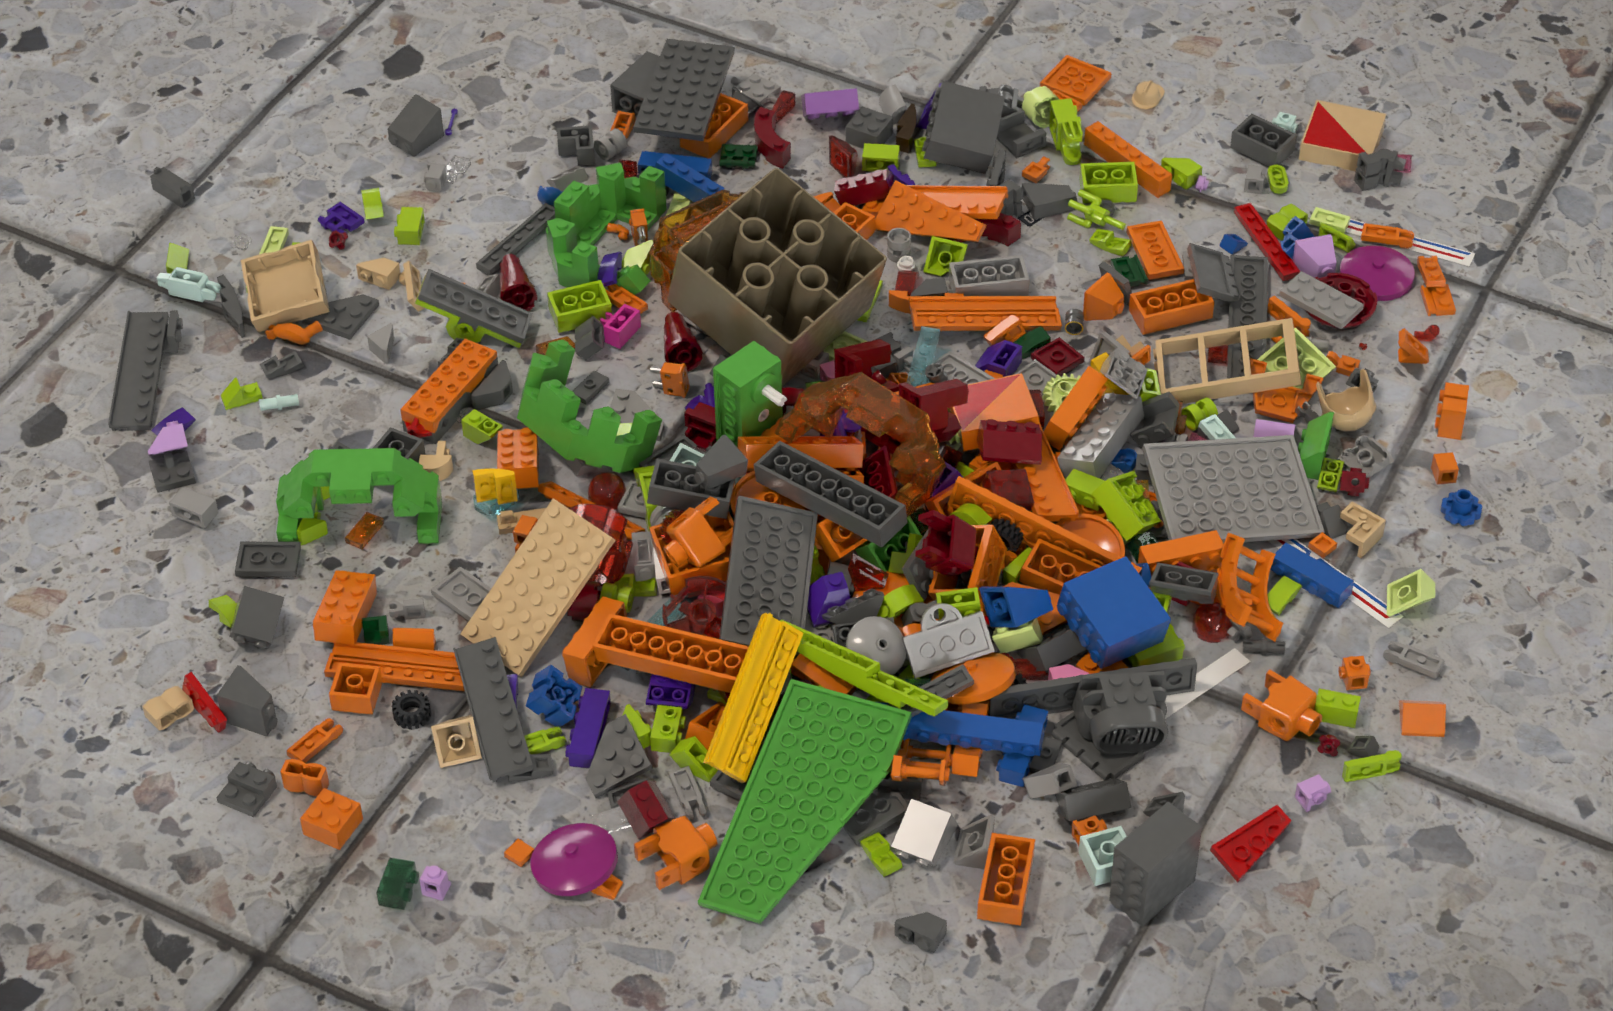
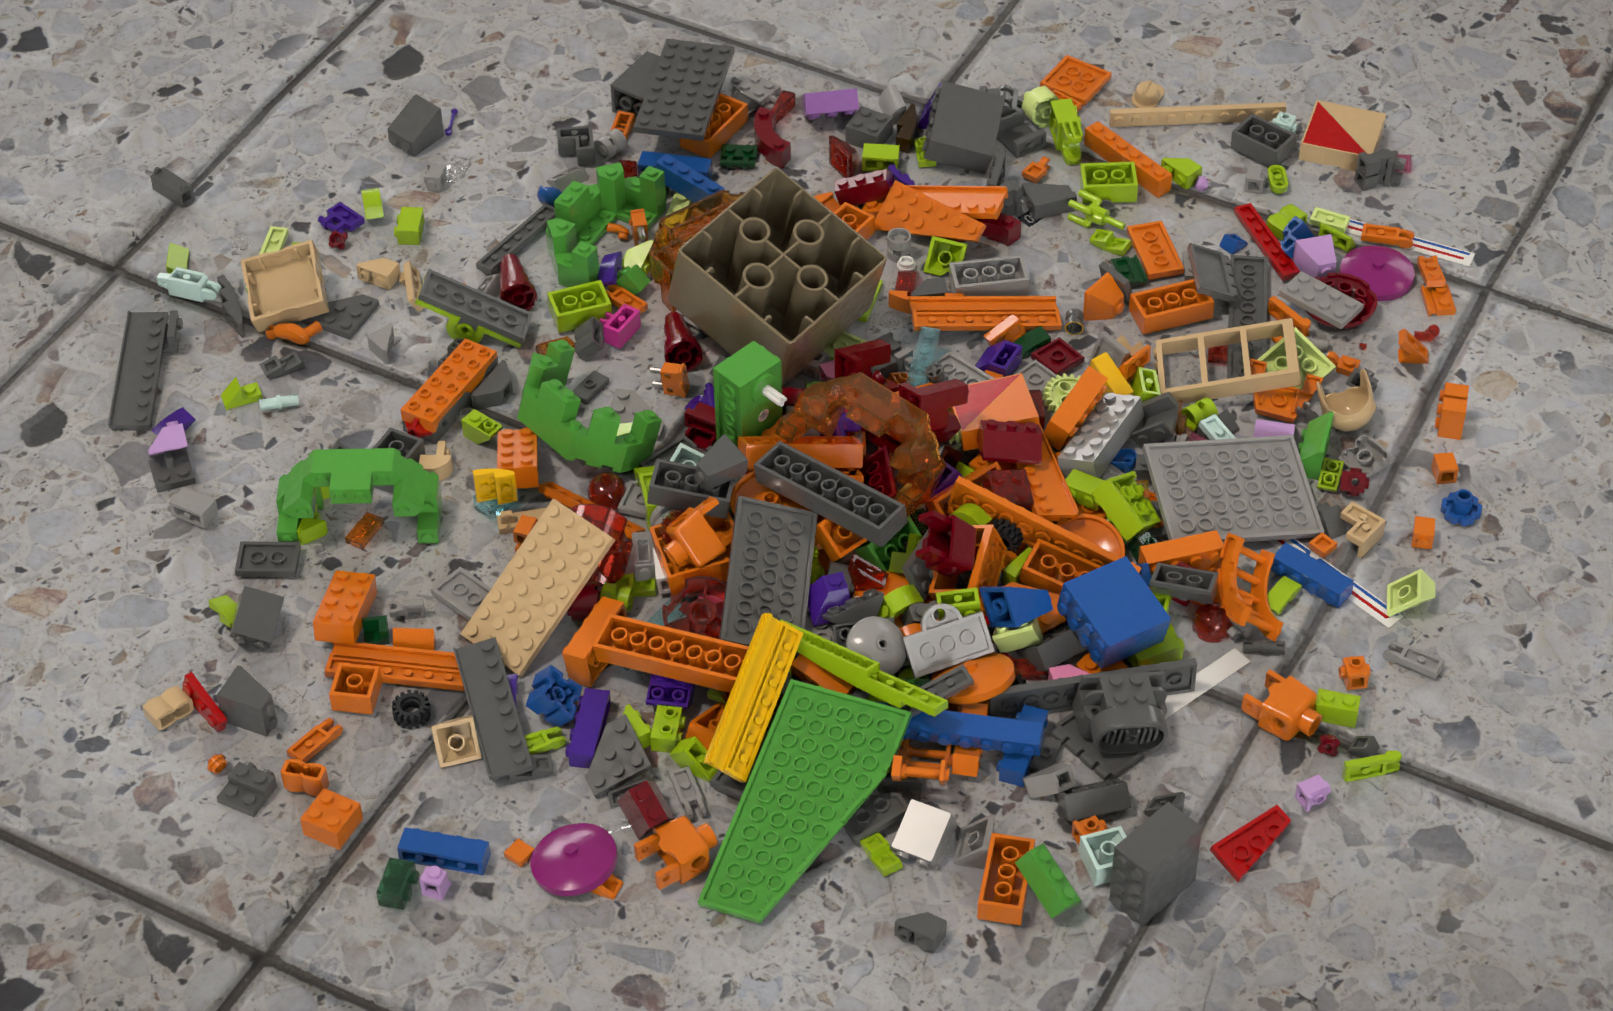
light grey slope [1100,347,1147,399] -> none
orange slope [1399,700,1446,737] -> none
none -> orange plate [207,754,228,774]
none -> blue brick [397,827,491,875]
none -> bright green slope [1015,844,1082,919]
none -> tan plate [1109,102,1287,127]
none -> orange brick [1411,516,1435,549]

